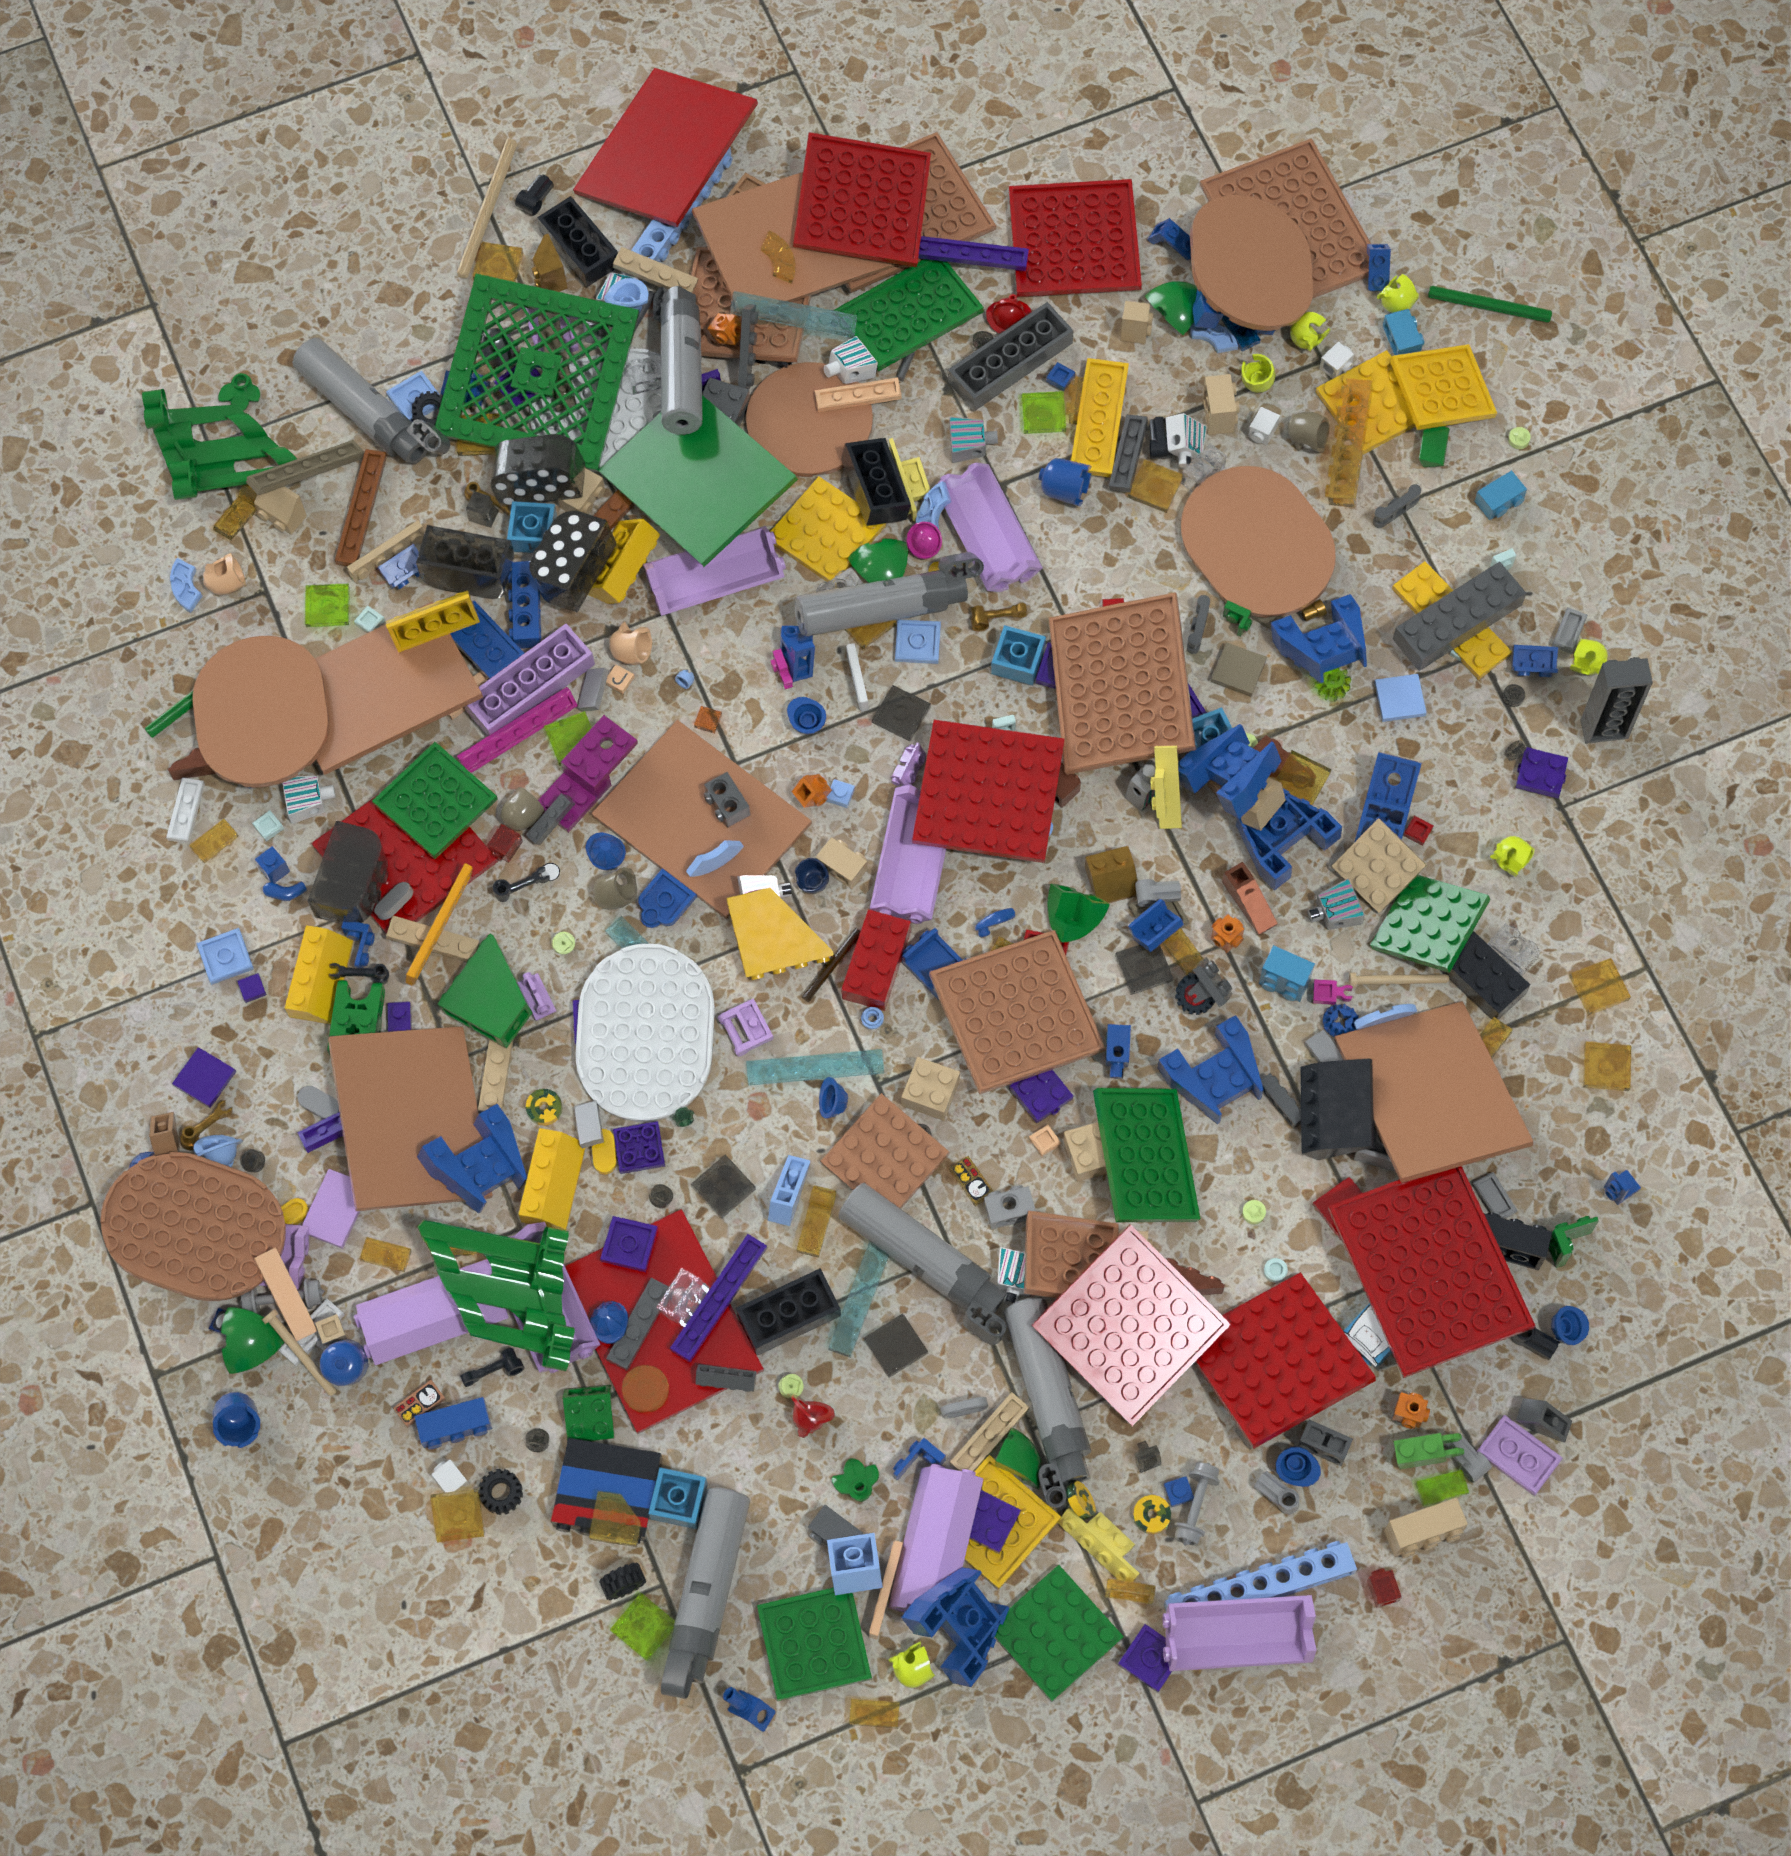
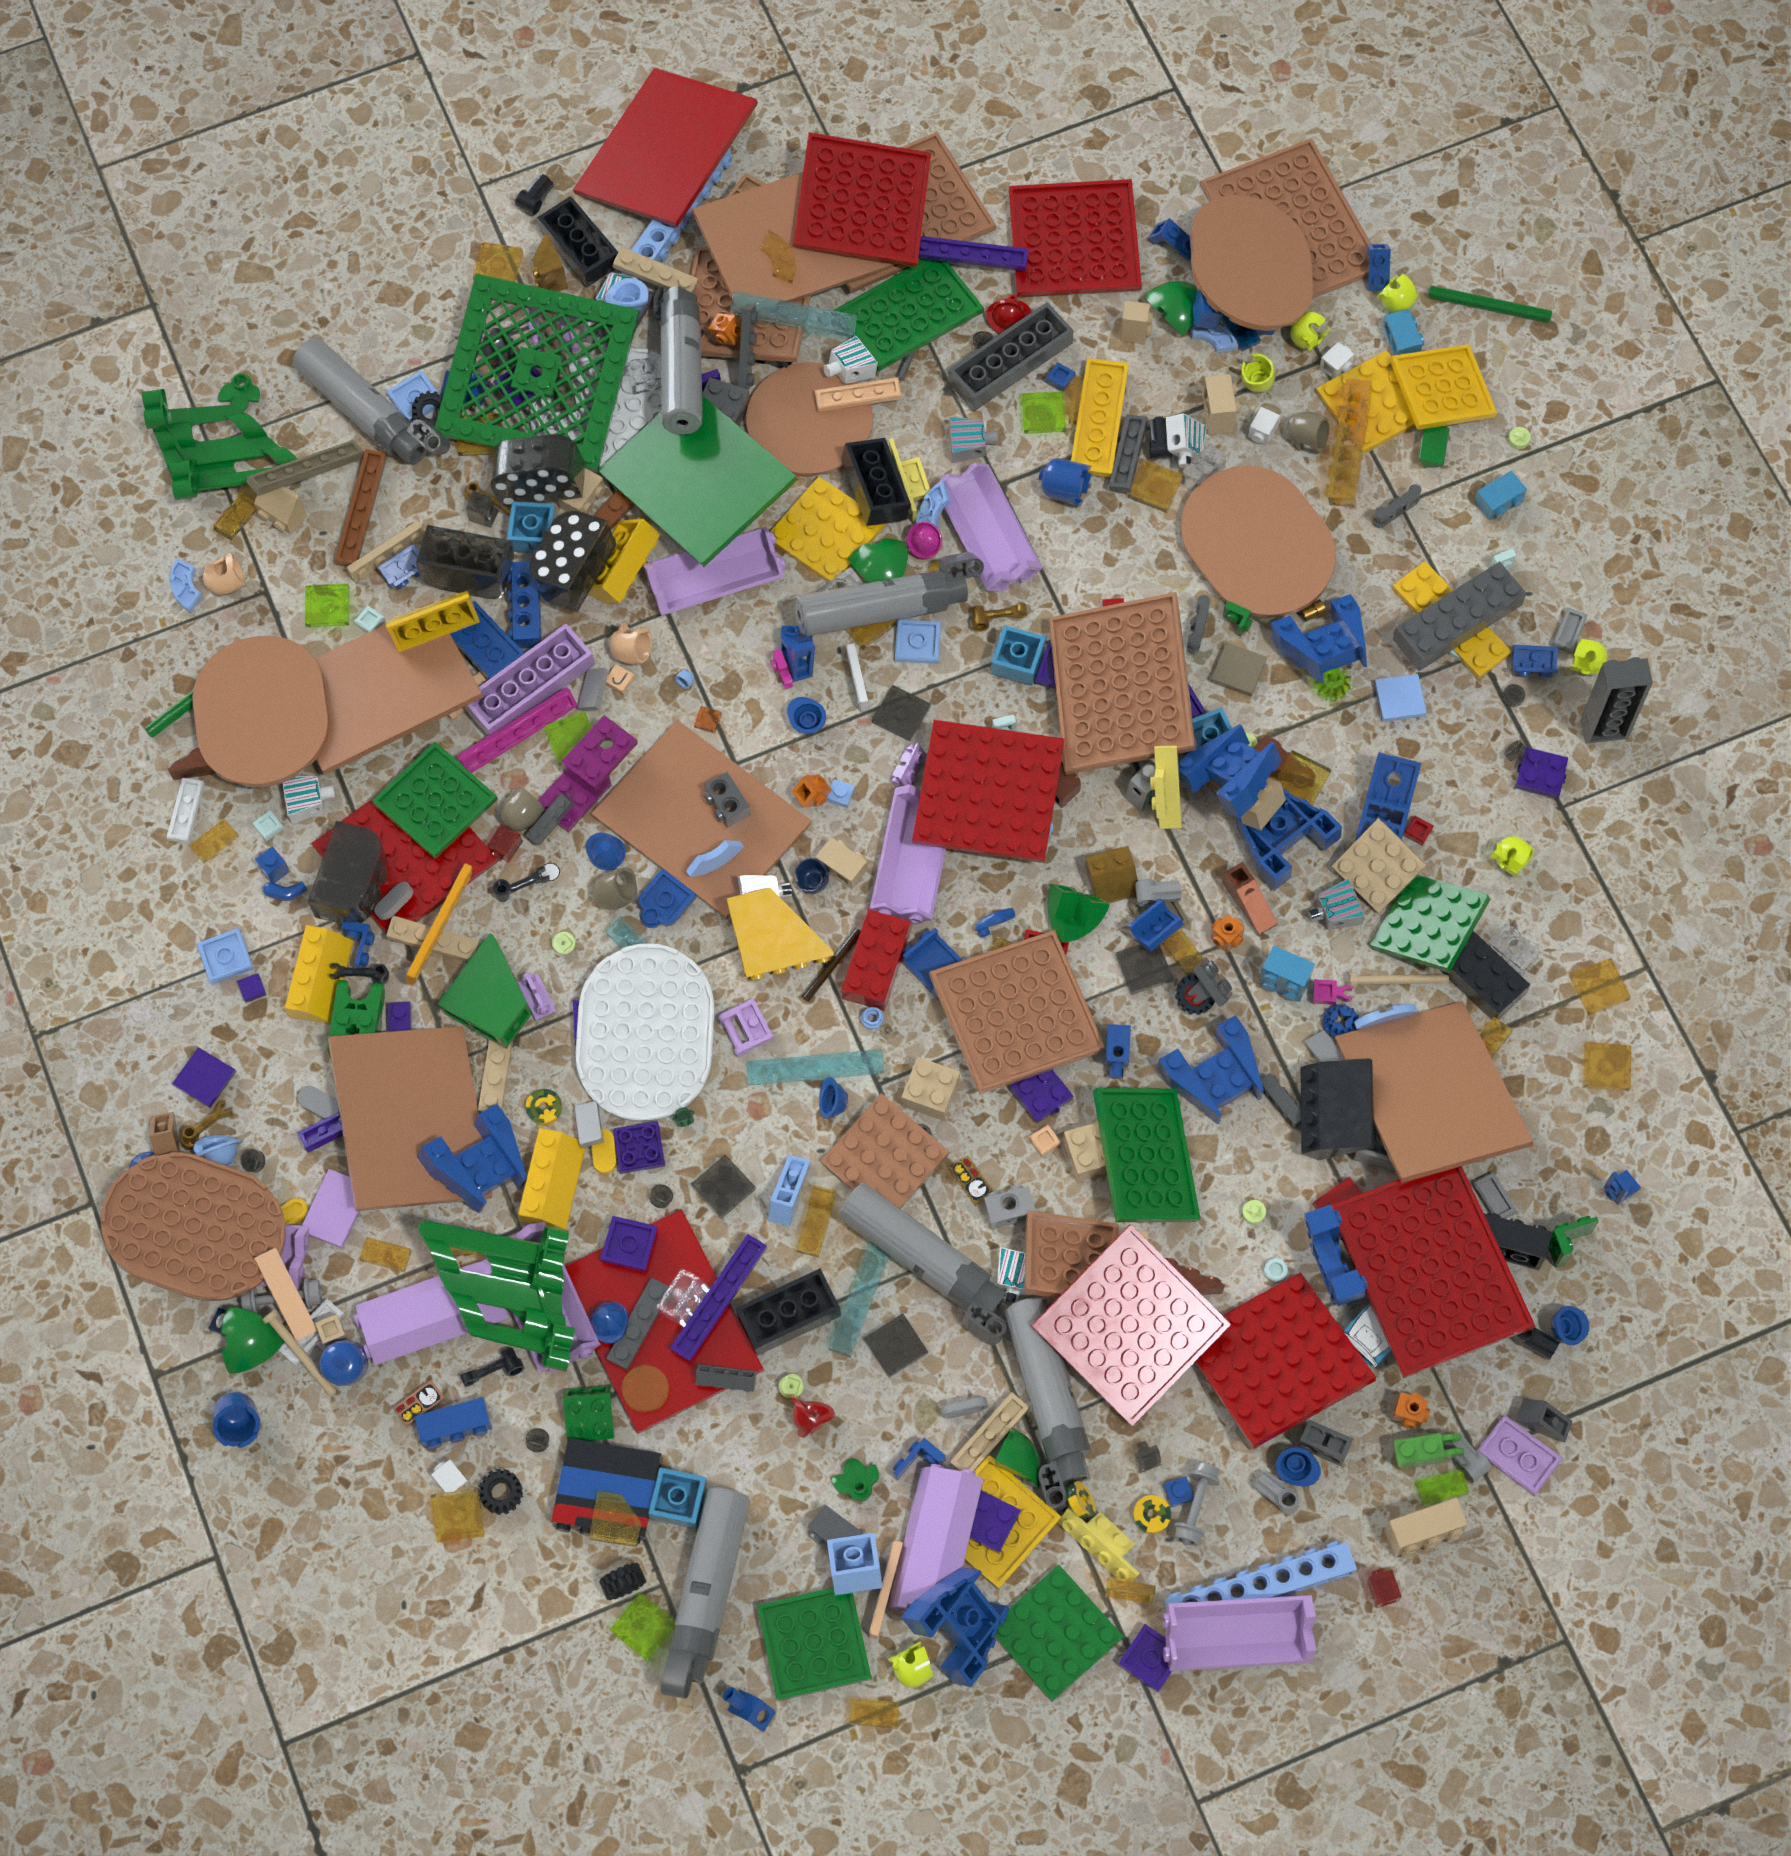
tan axle [457,138,517,279] -> none
none -> blue wedge [1304,1205,1368,1306]

